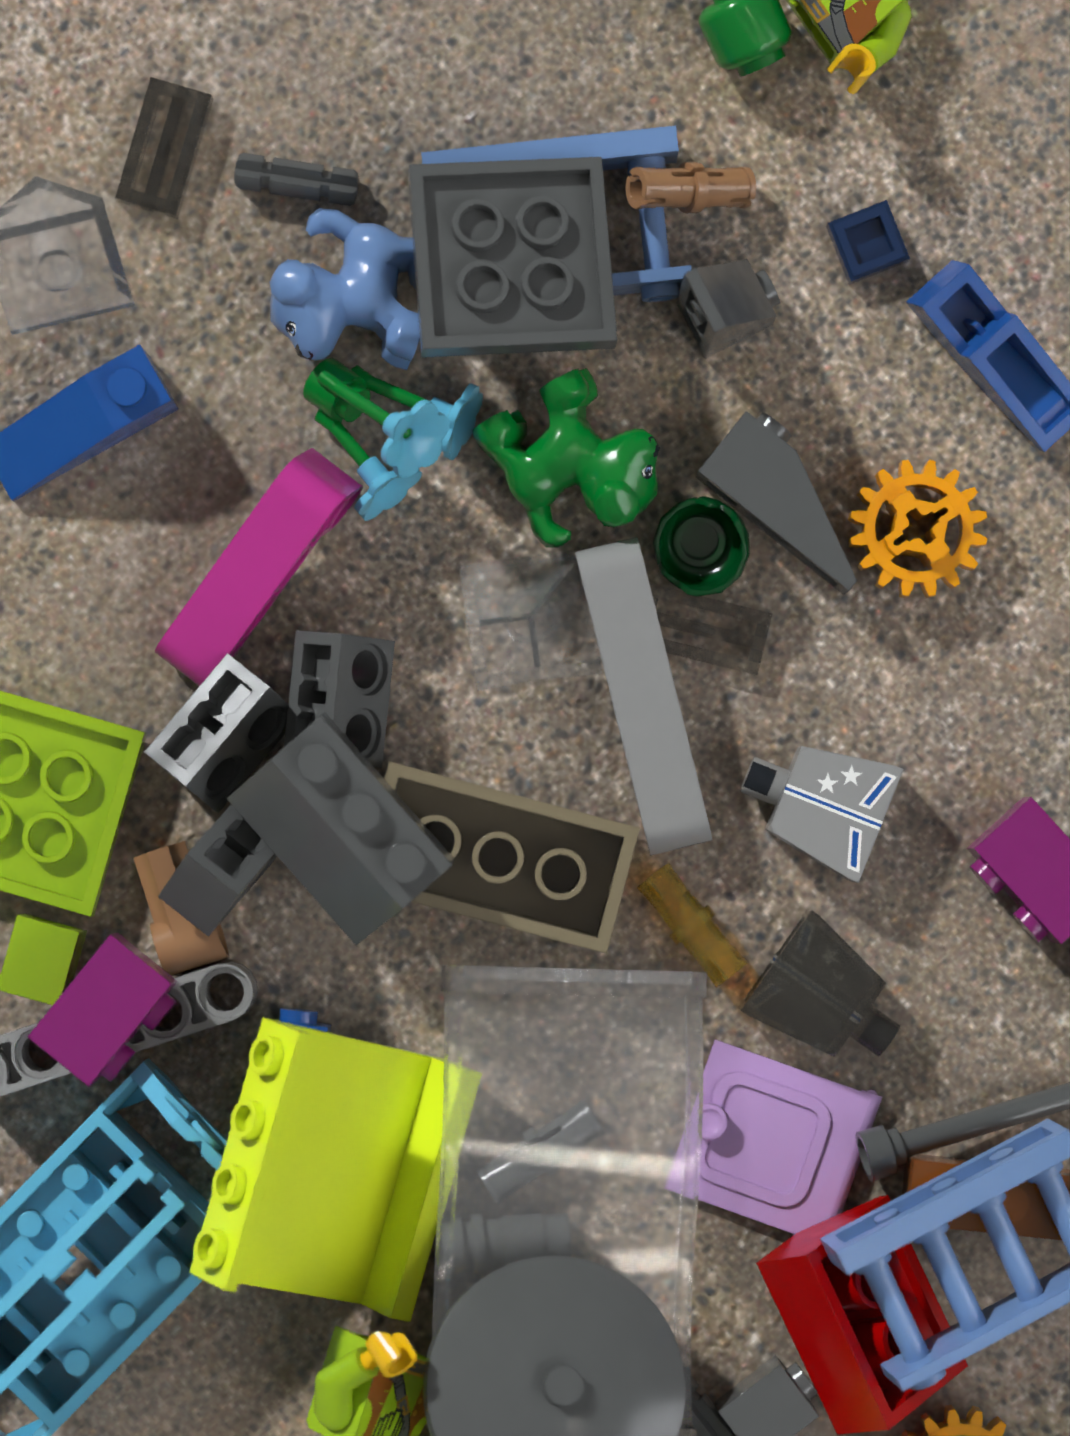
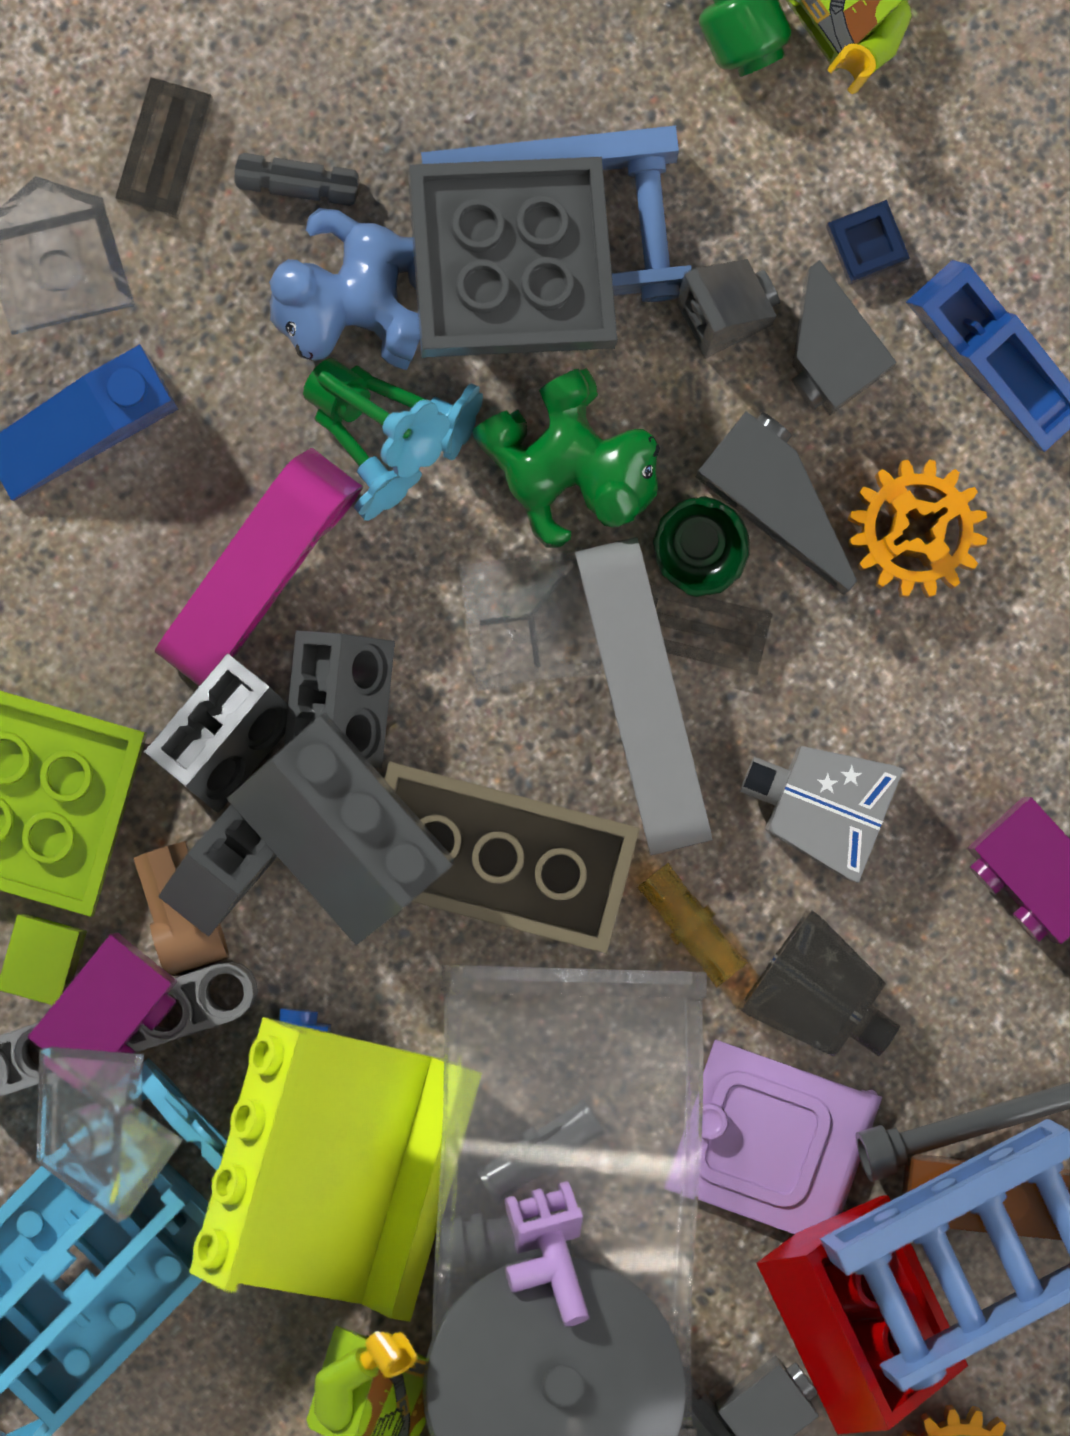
medium nougat pin [625,162,757,214] -> none
none -> clear slope [36,1047,183,1222]
none -> lavender arm [505,1181,589,1326]
none -> dark grey slope [792,260,897,415]

